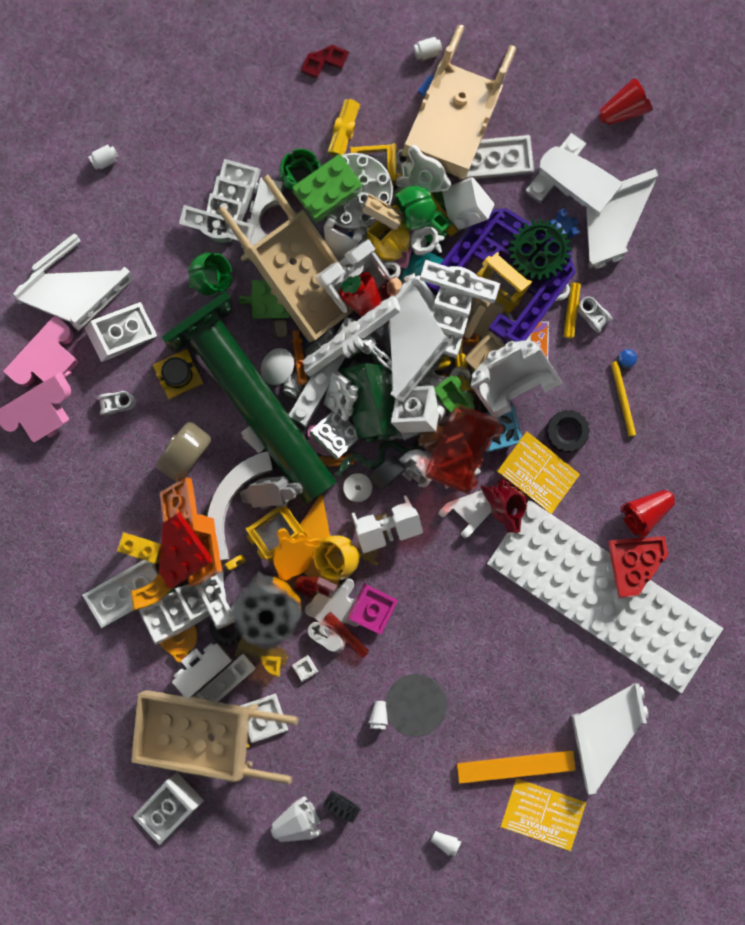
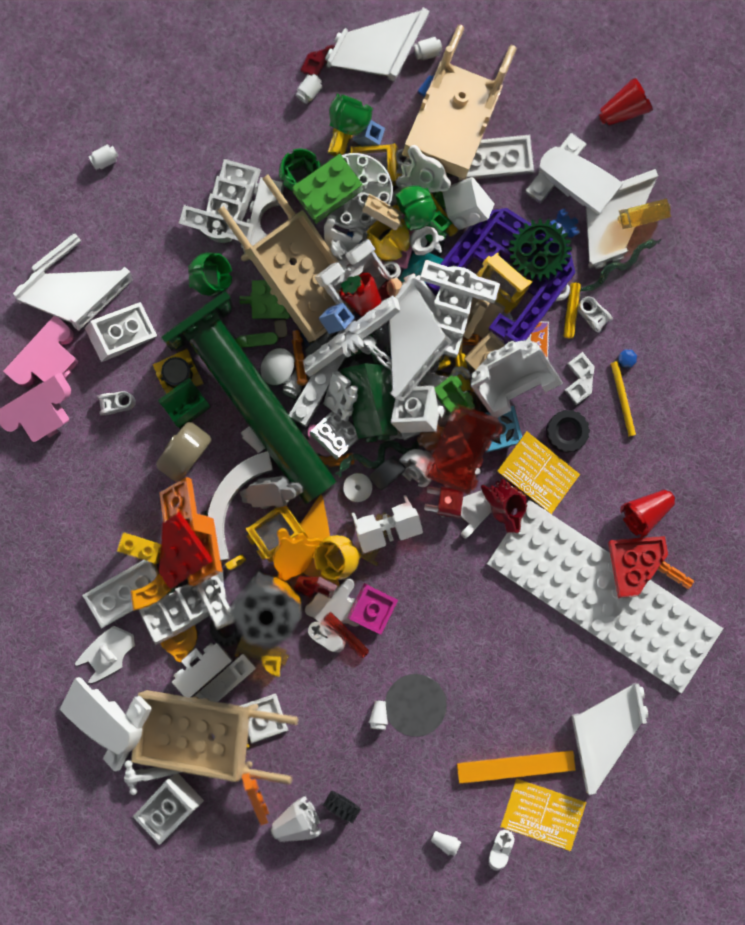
white tile [291,655,318,682] -> none
none -> white slope [60,678,152,771]
none -> white shield [75,626,135,683]
none -> white piece [124,761,181,795]
none -> dark green bracket [158,378,211,430]
none -> bright green piece [235,332,279,348]
none -> orange plate [241,773,269,826]
none -> white brick [295,75,322,104]
none -> medium blue brick [319,302,354,334]
none -> white piece [325,8,430,81]
none -> green piece [329,94,373,136]
none -> white plate [330,240,348,260]
none -> medium blue brick [353,120,385,147]
none -> dark red piece [424,486,464,519]
none -> white piece [488,830,514,871]
none -> white tile [564,352,594,405]
none -> clear green animal [580,239,662,292]
none -> clear yellow brick [618,199,671,229]
none -> orange axle [658,561,694,589]

